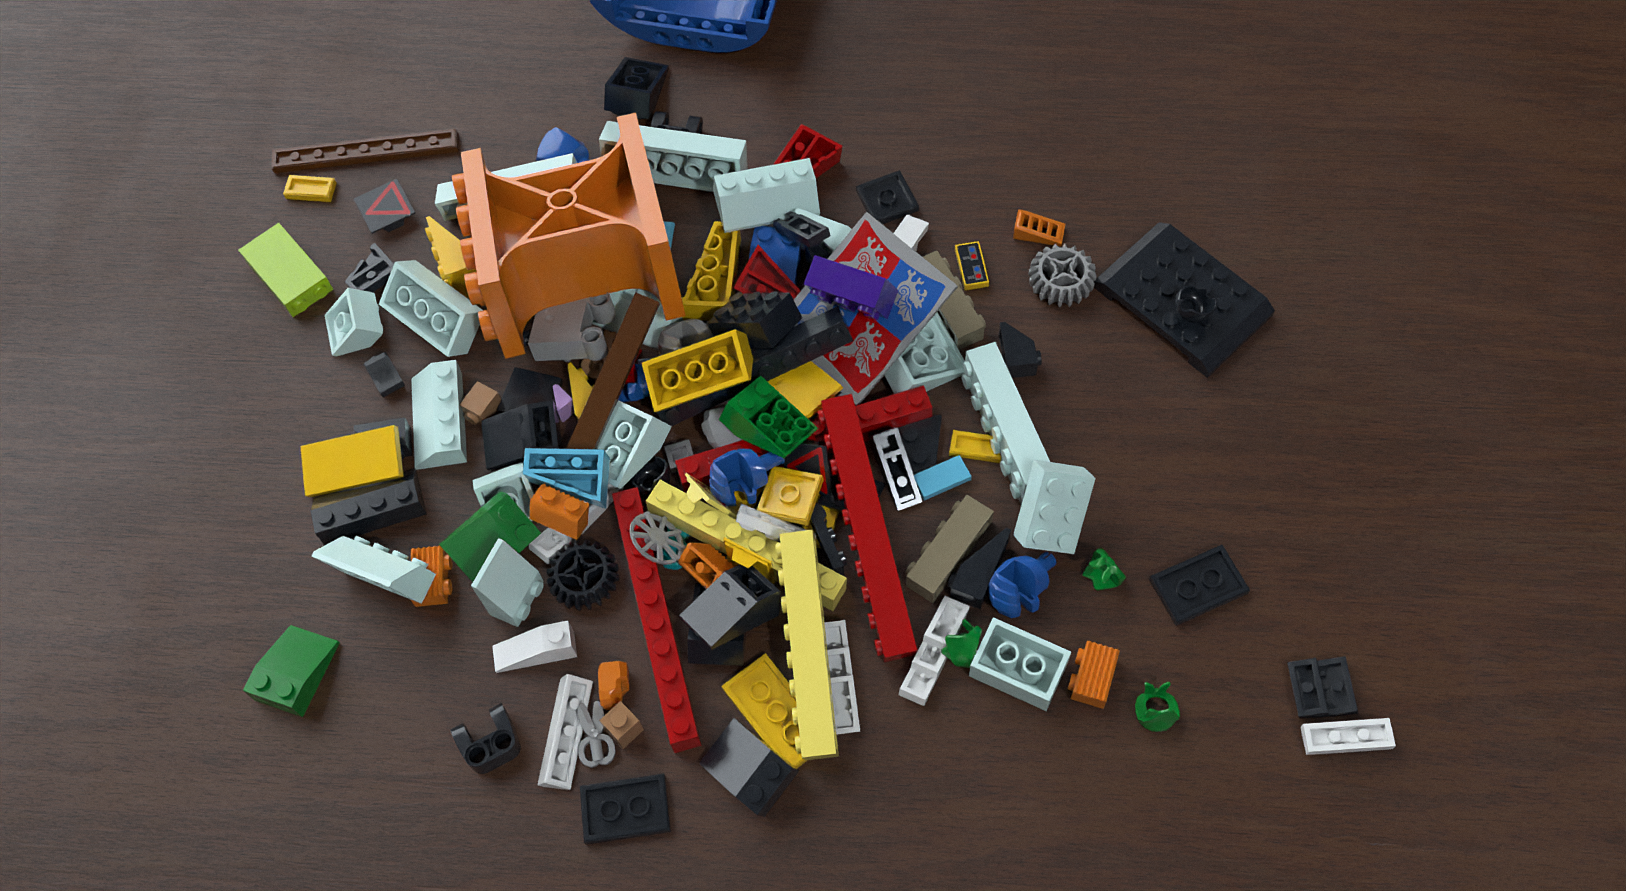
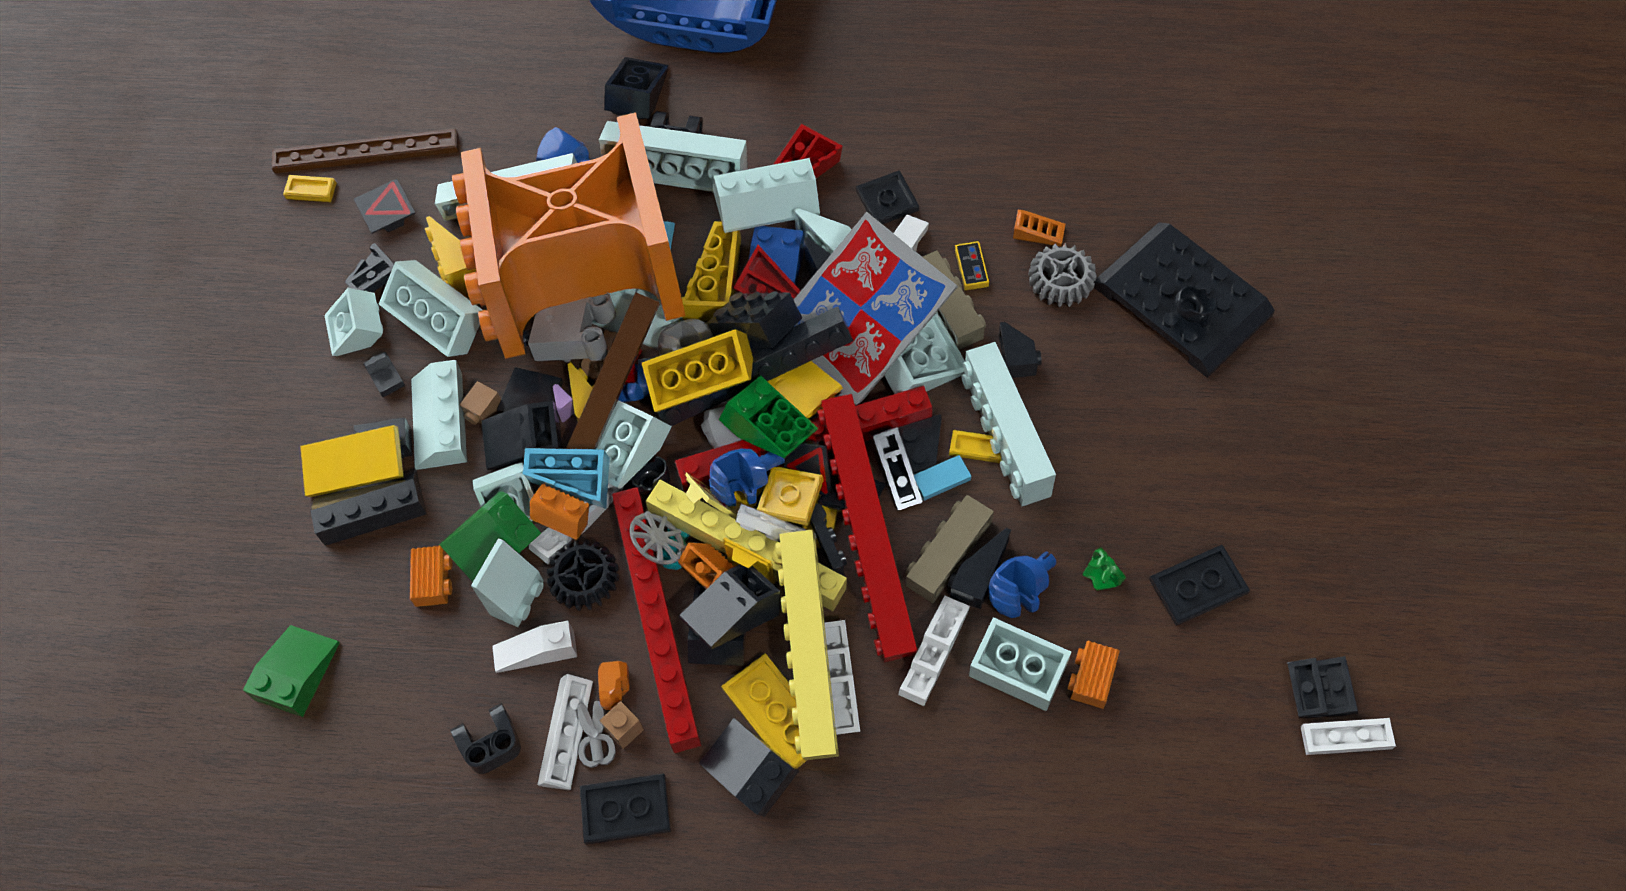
lime brick [238,223,333,317] -> none
light aqua slope [312,536,436,604] -> none
flat silver plate [664,439,694,473] -> none
black hinge [773,211,831,248] -> none
dark purple brick [804,255,898,320] -> none
green piece [941,619,982,668] -> none
light aqua brick [1014,460,1095,554] -> none
green piece [1135,682,1180,732] -> none

